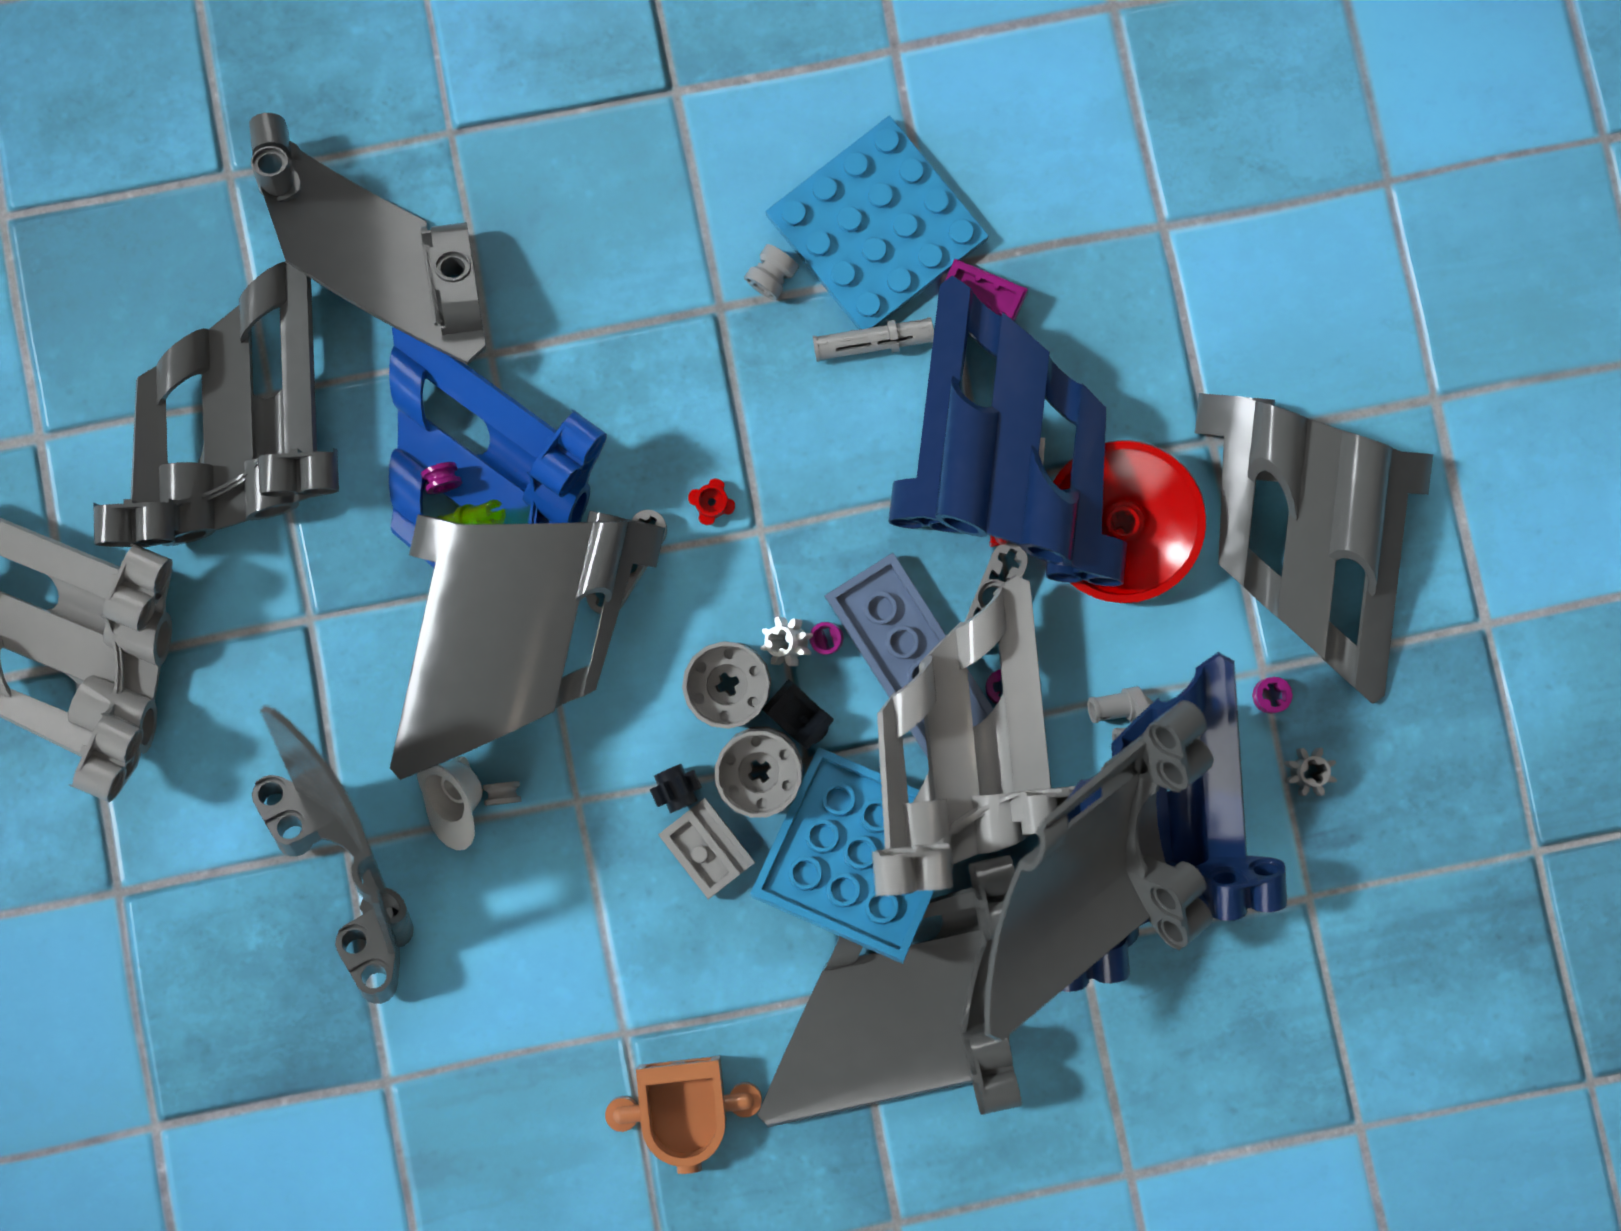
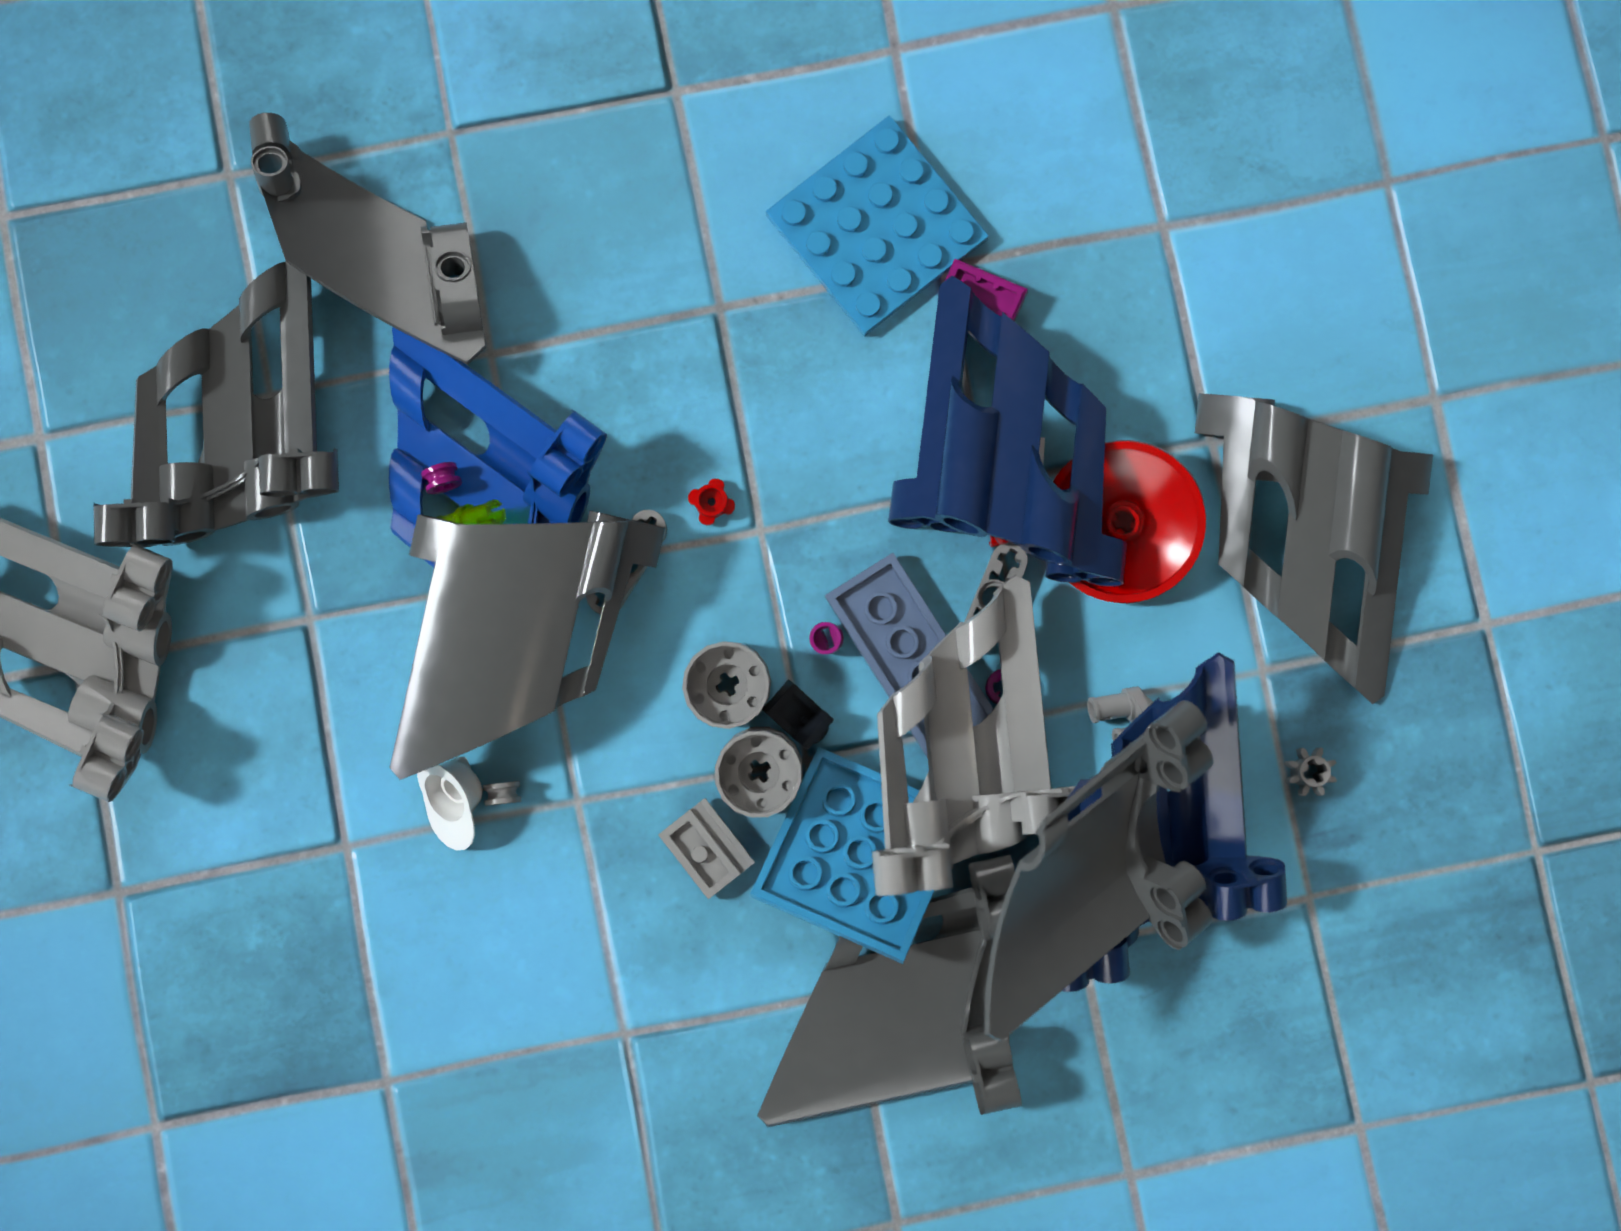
dark grey panel [252,705,414,1004] -> none
nougat piece [605,1055,762,1174] -> none
black gear [649,764,702,814] -> none
light grey wheel [744,244,799,300] -> none
white gear [760,617,813,666] -> none
light grey pin [813,317,934,362] -> none
magenta bush [1252,677,1293,714] -> none

